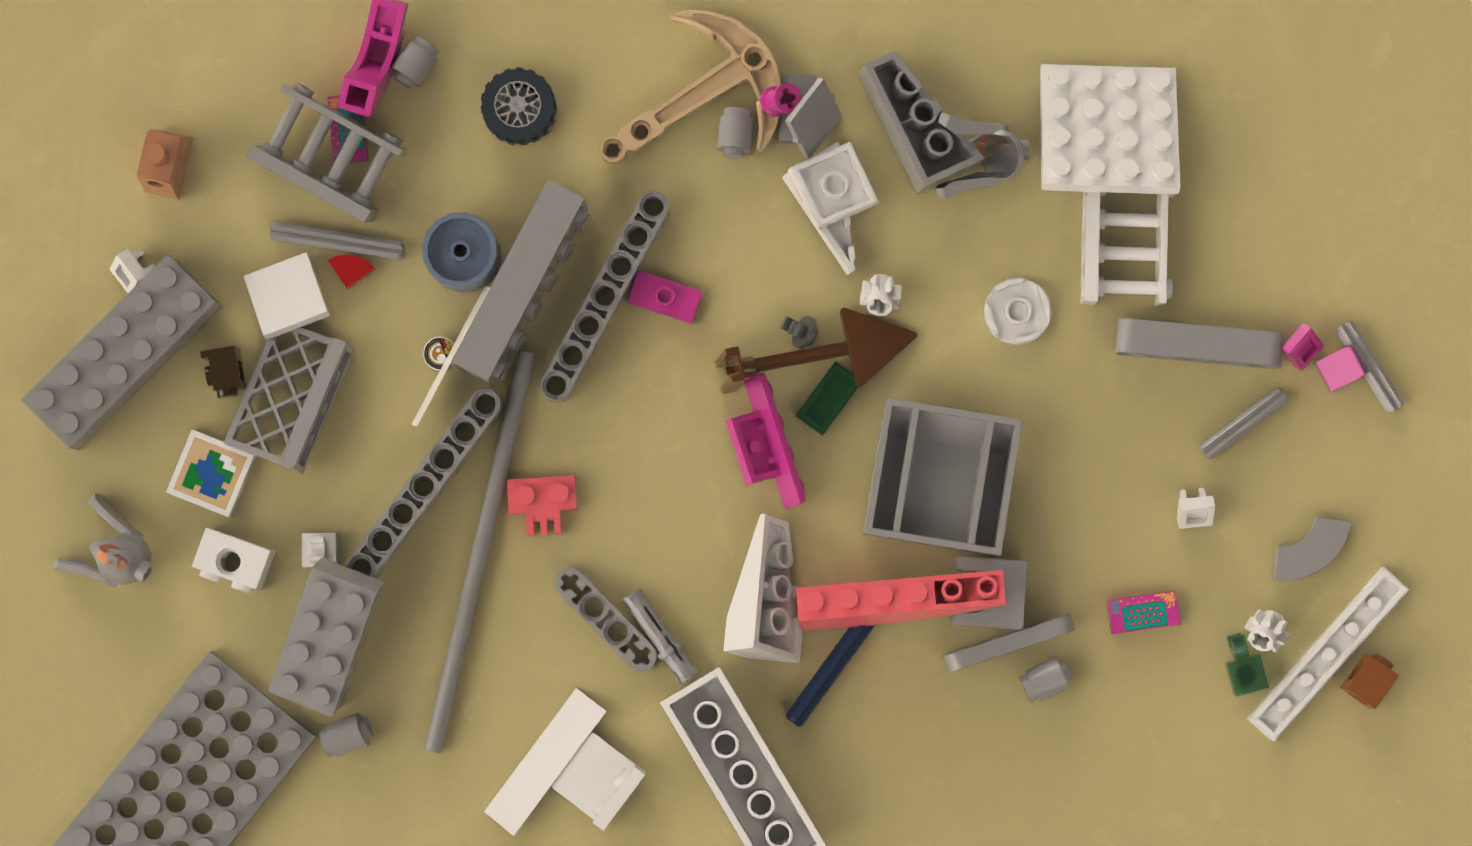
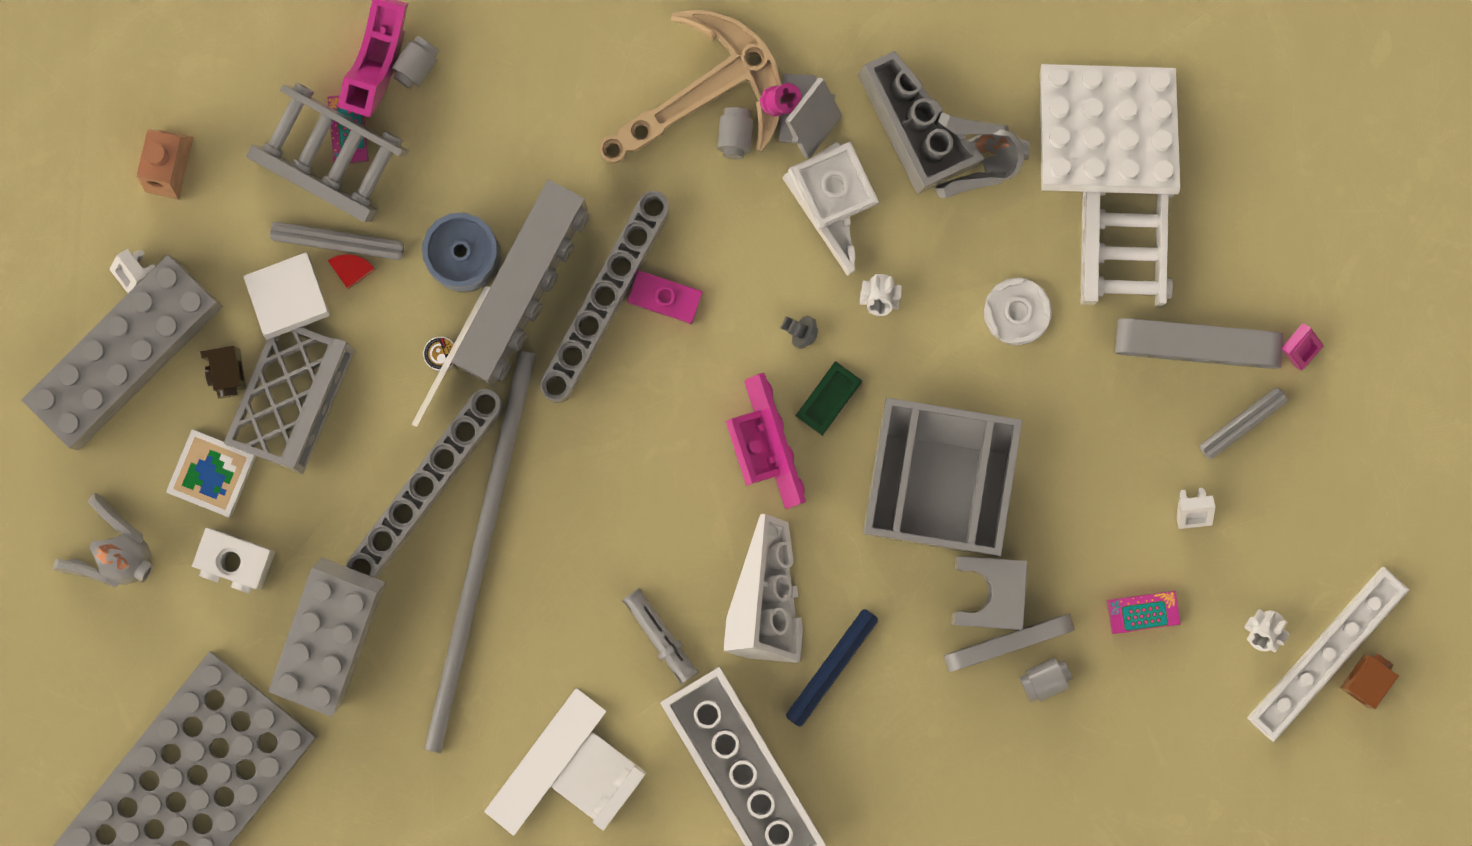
white tile [302,533,338,567] -> none
light grey brick [319,713,373,757] -> none
black wheel [480,67,557,146] -> none
coral hinge [507,475,578,537] -> none
light grey beam [554,567,657,672] -> none
reddish brown piece [715,308,917,394] -> none
coral slope [796,570,1006,631] -> none
clear green plate [1225,633,1270,697] -> none
light grey tile [1273,517,1351,581] -> none
slope [1315,345,1365,392] -> none
light grey axle [1336,321,1404,413] -> none

